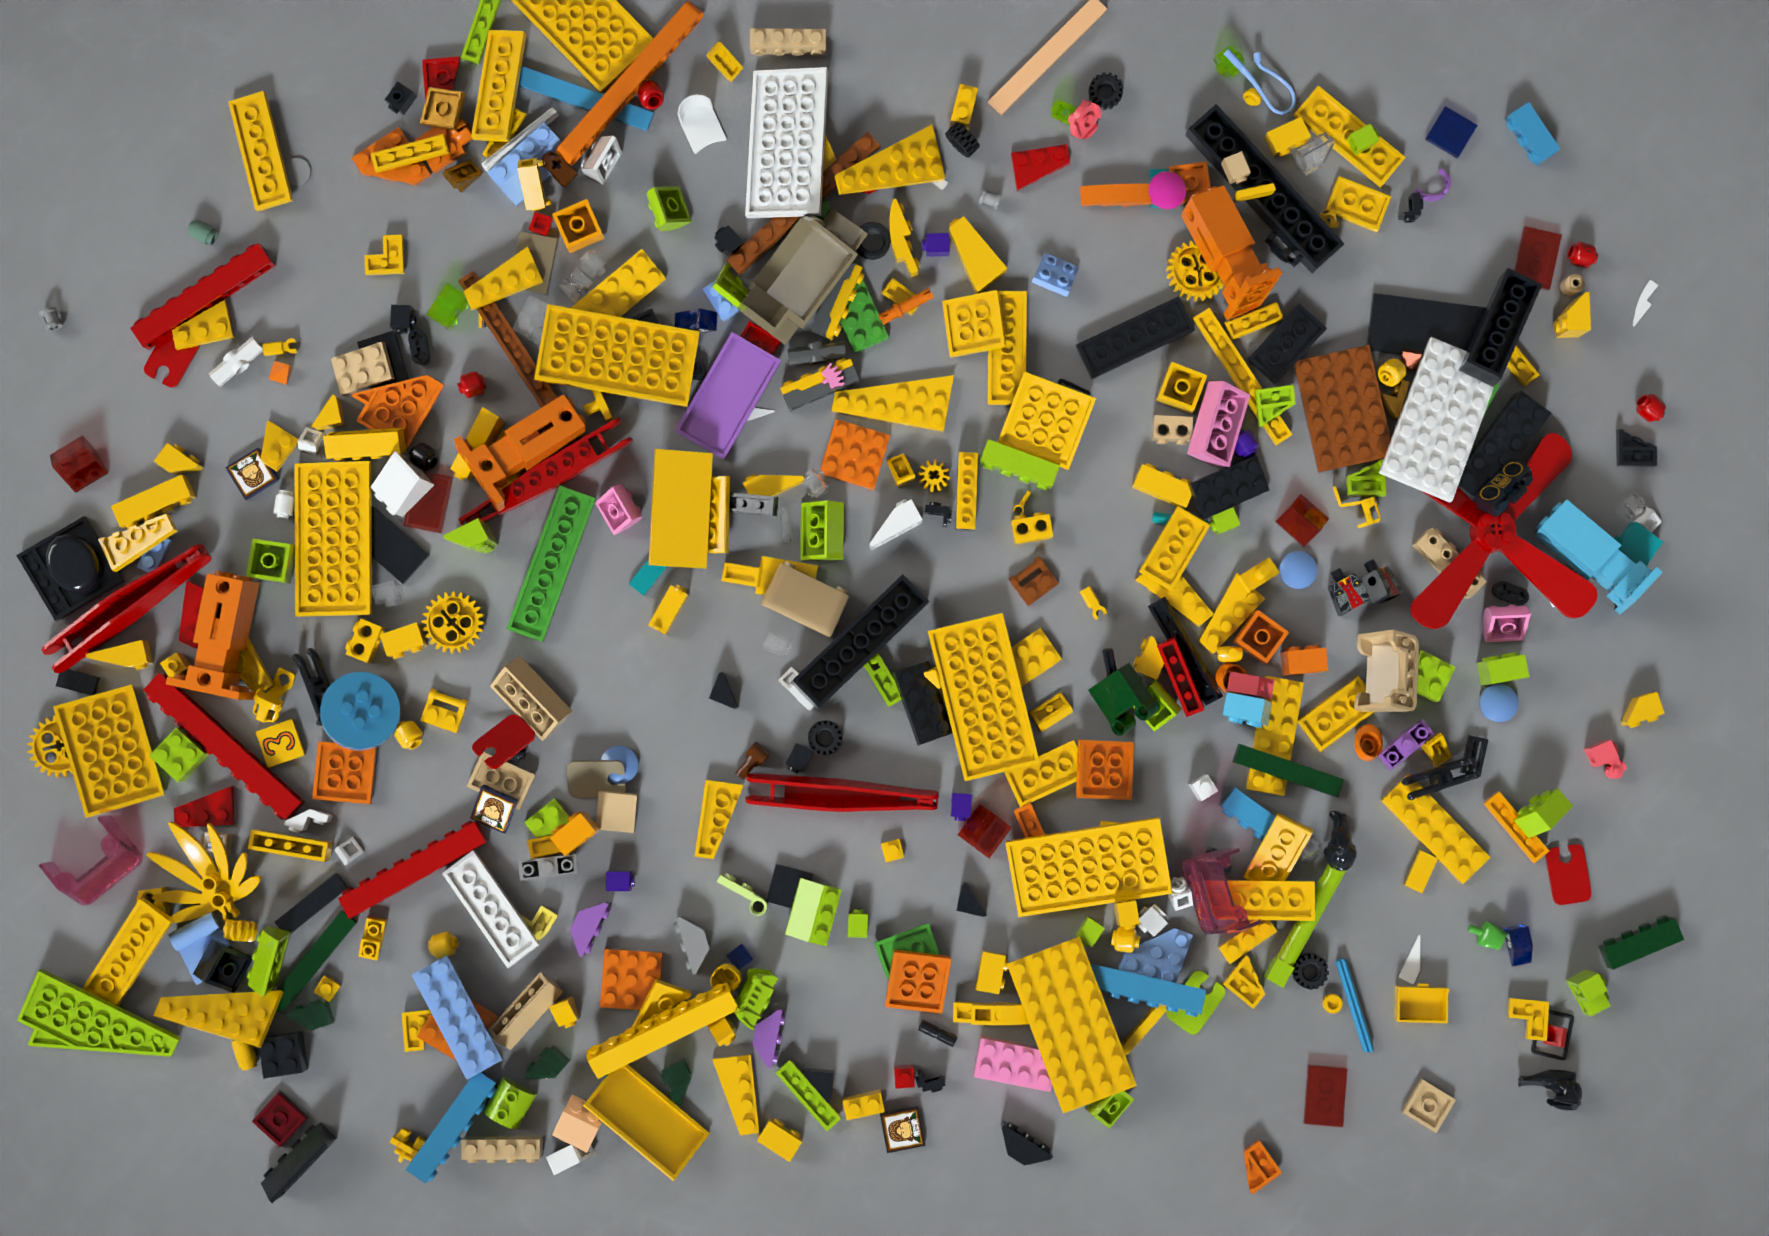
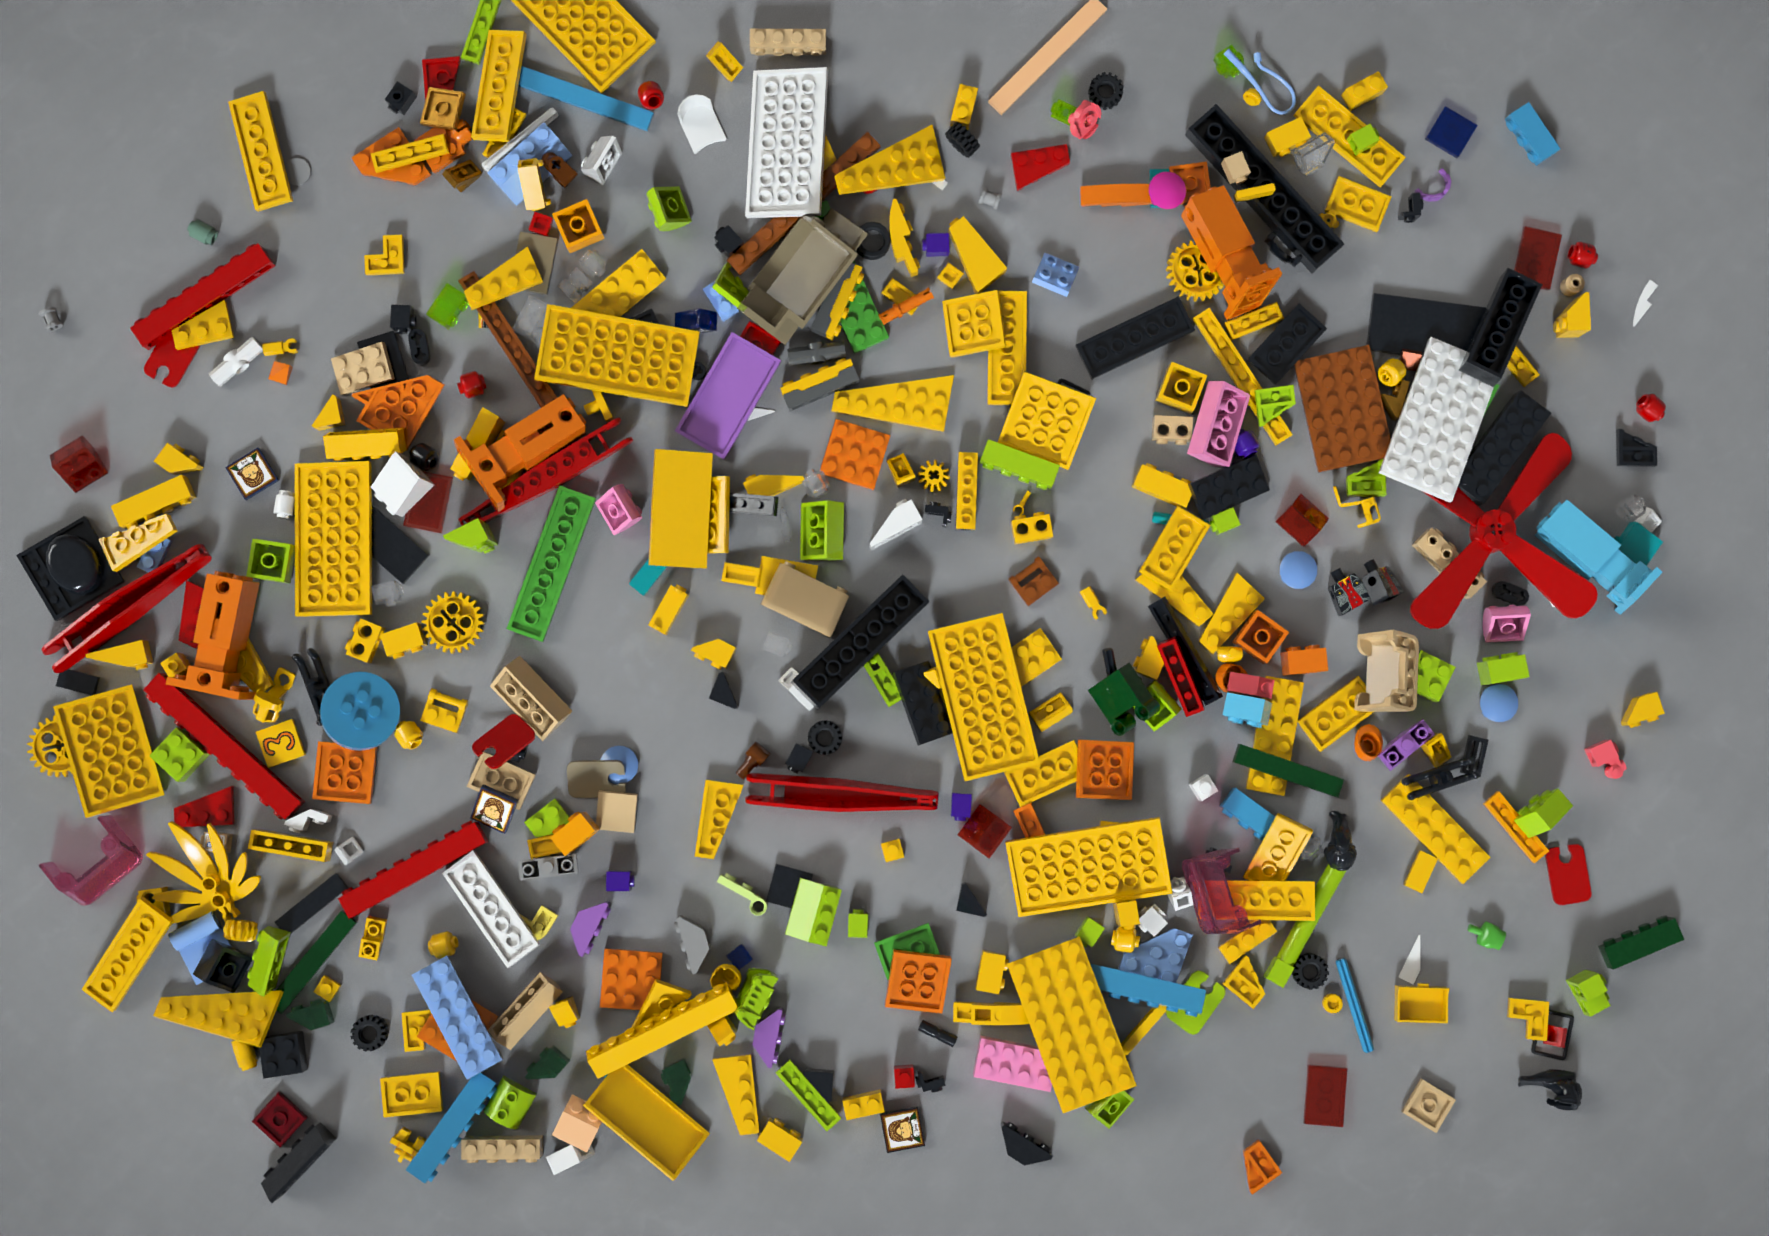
lime wing [17,968,181,1057] -> none
yellow wing [260,420,298,472] -> none
white slope [298,427,324,455] -> none
orange beam [556,1,704,165] -> none
bright pink piece [822,363,844,389] -> none
yellow tile [1237,557,1280,593] -> none
black piece [1474,459,1533,517] -> none
clear blue slope [1503,924,1533,967] -> none
none -> black tyre [350,1015,389,1052]
none -> yellow plate [380,1071,443,1118]
none -> yellow slope [691,639,737,670]
none -> yellow tile [937,262,964,289]
none -> yellow brick [1341,71,1388,112]

